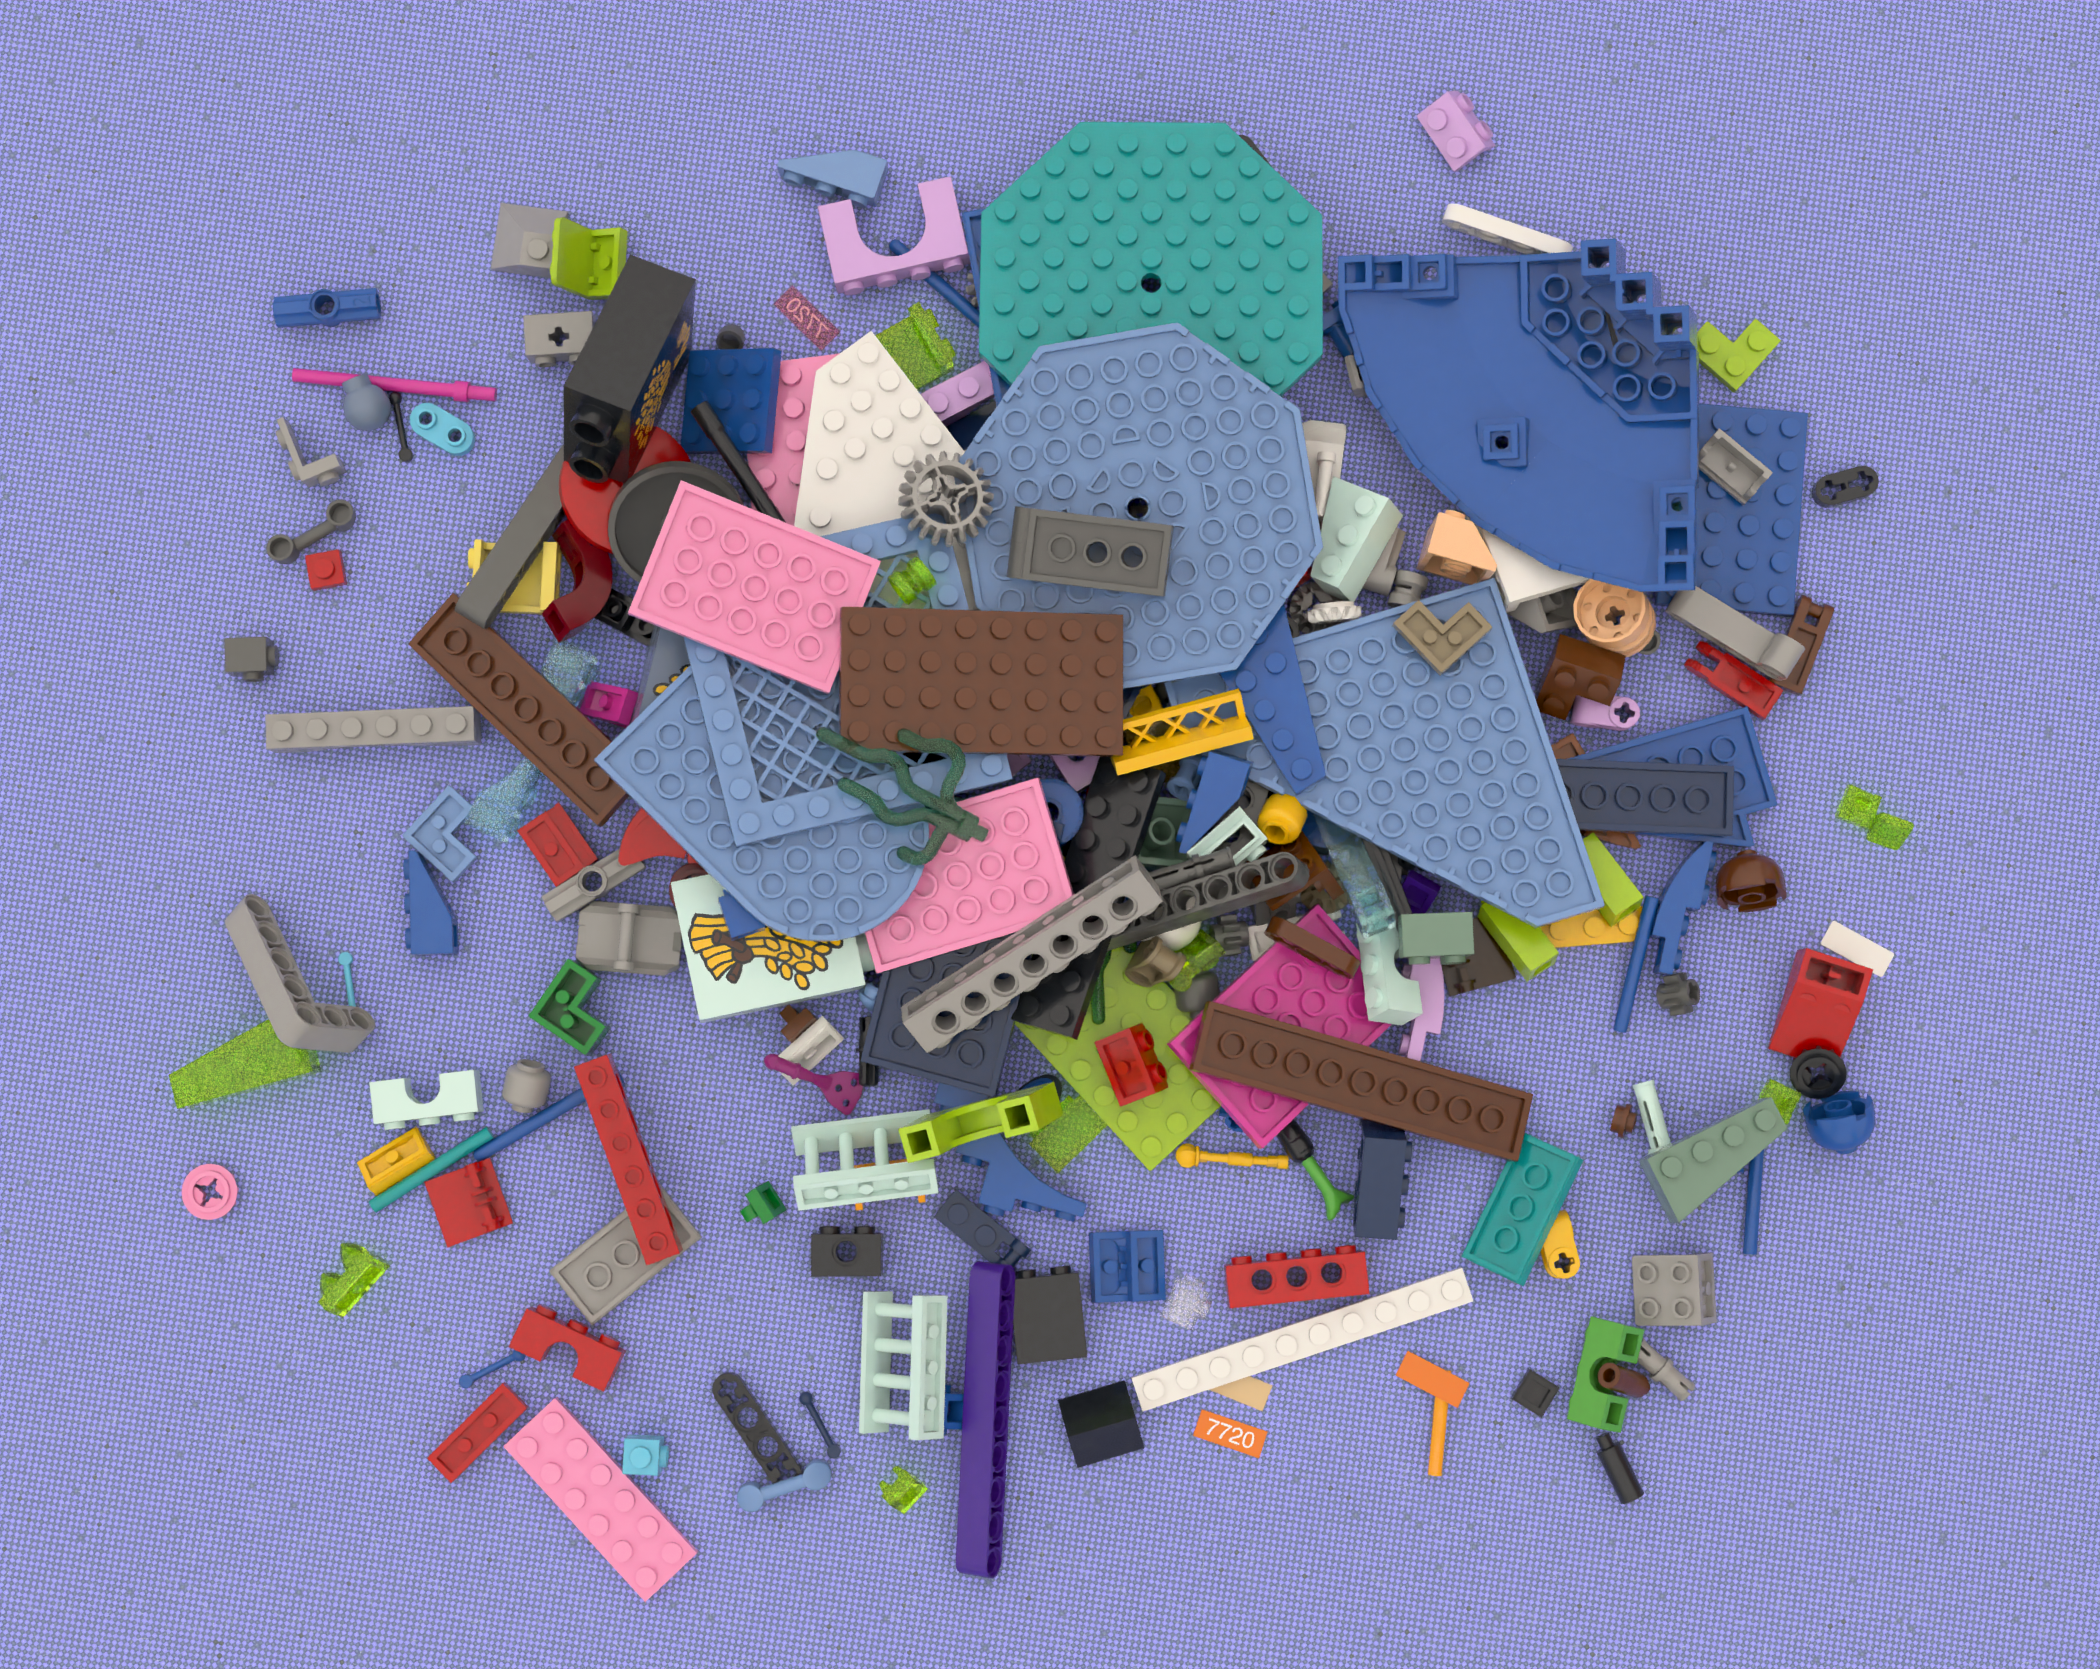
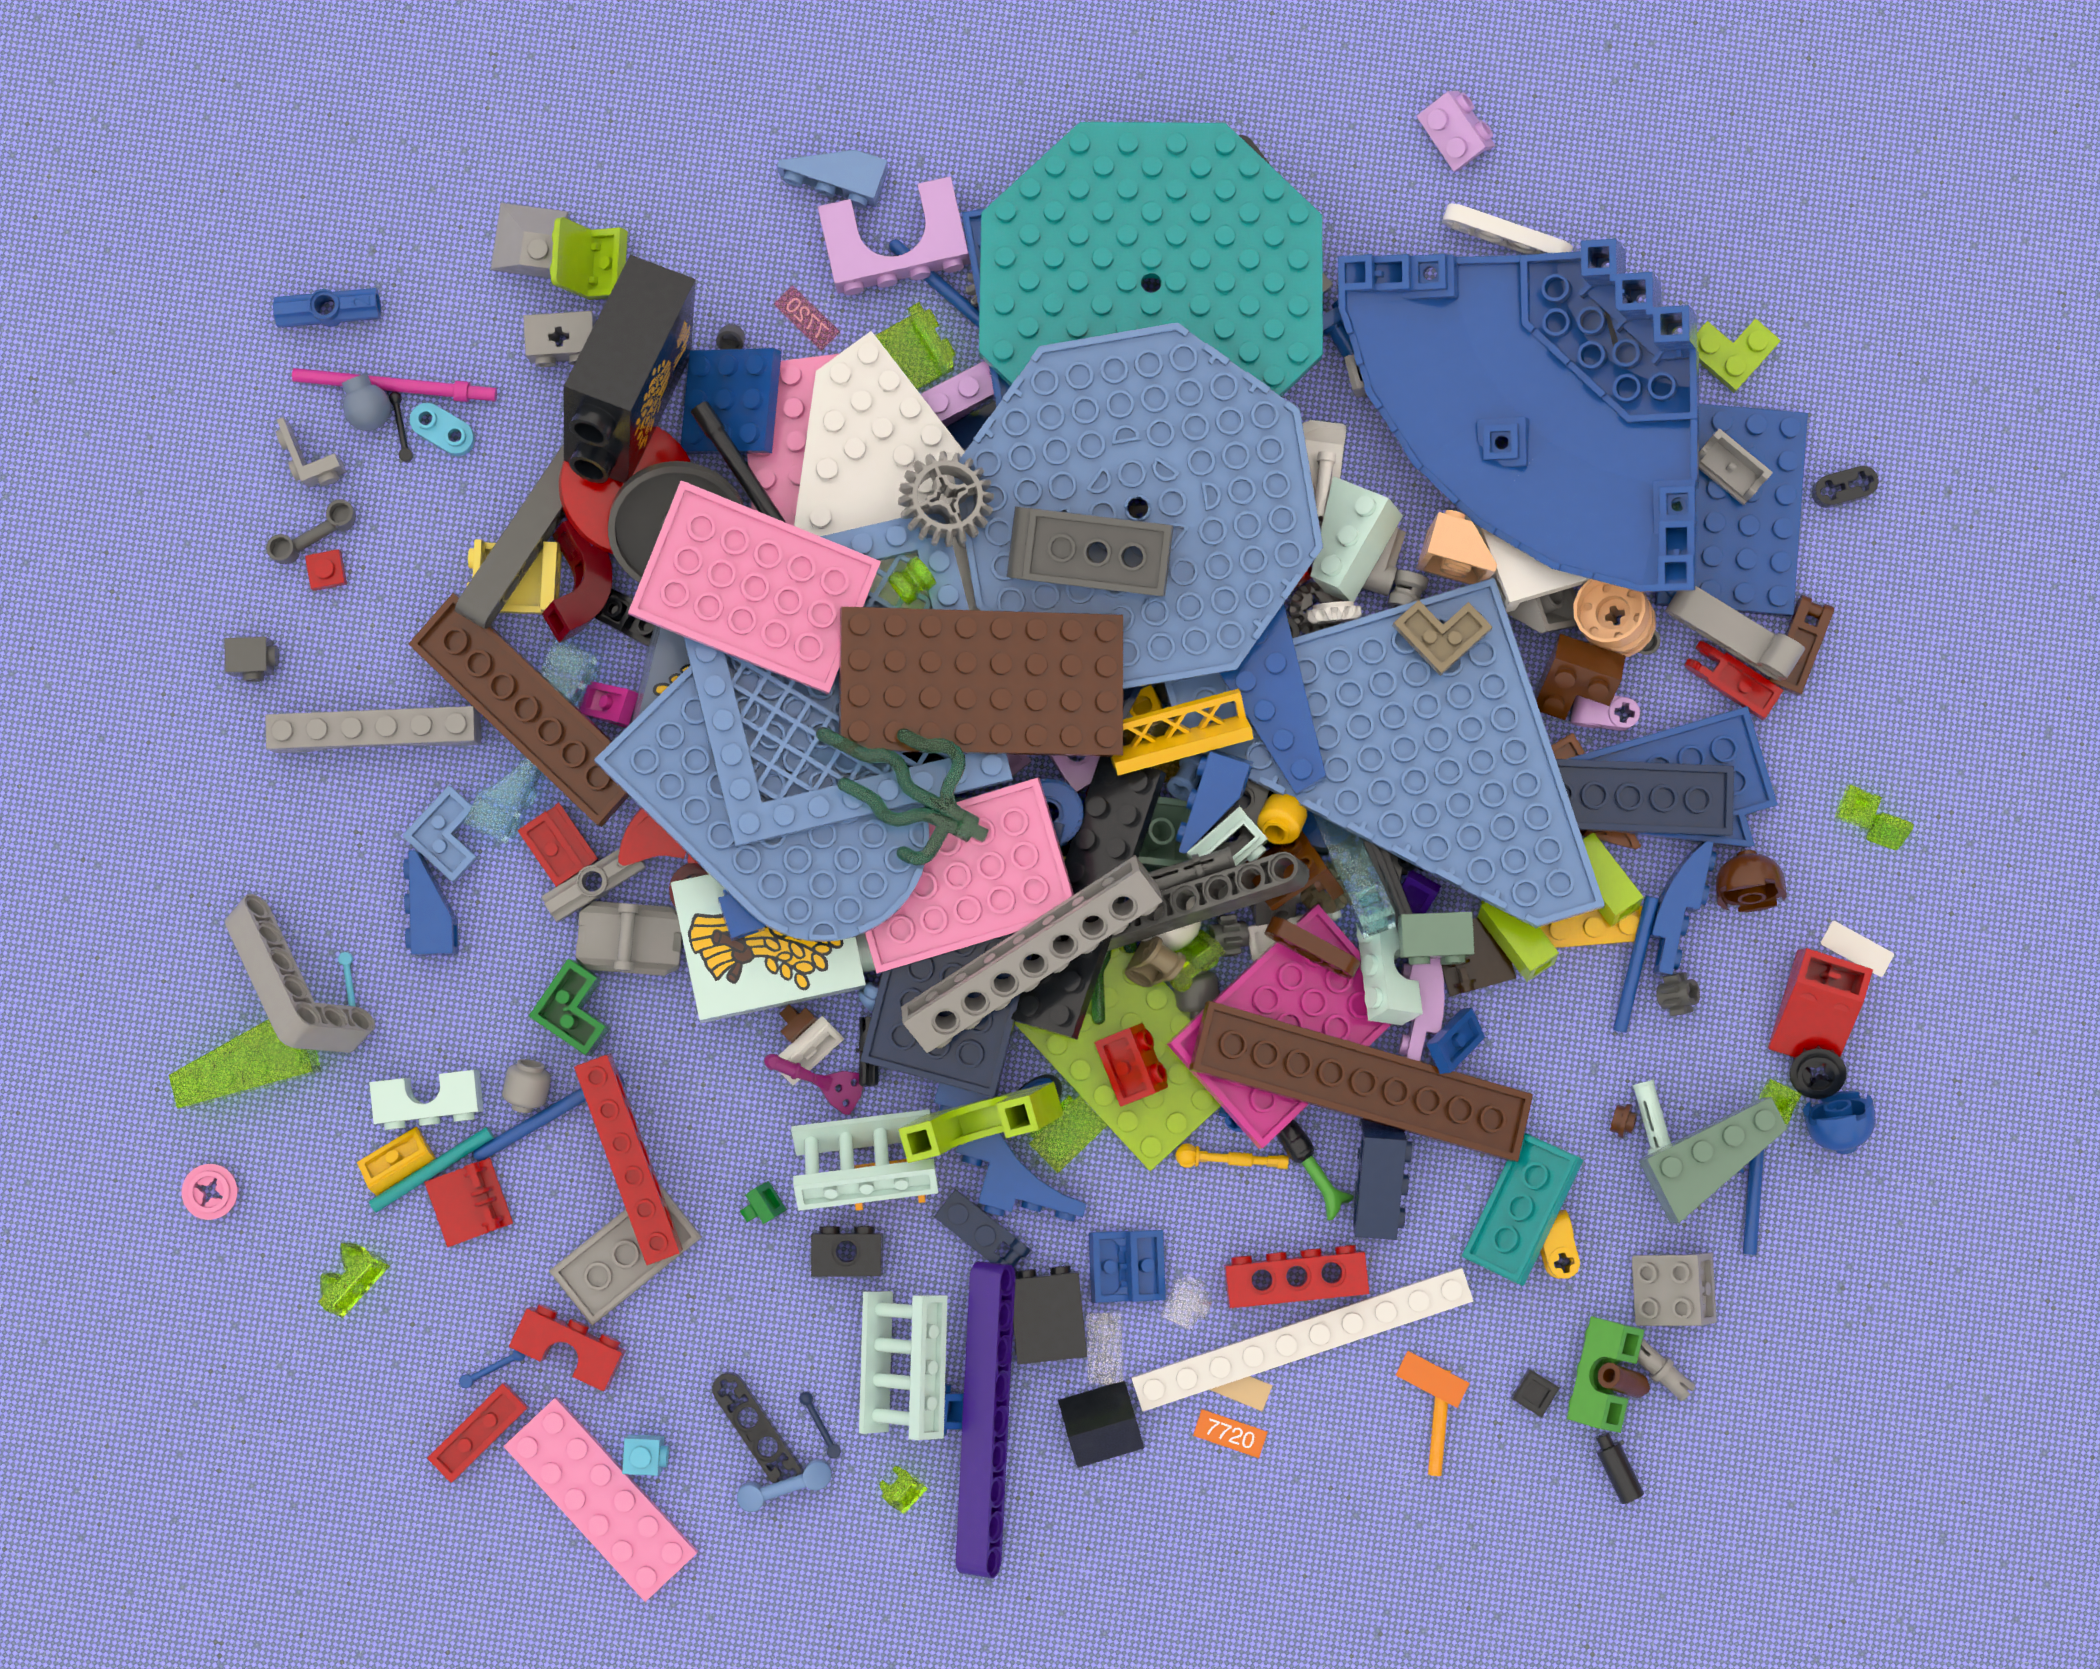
none -> clear hinge [1086,1312,1123,1385]
none -> blue plate [1427,1008,1485,1074]

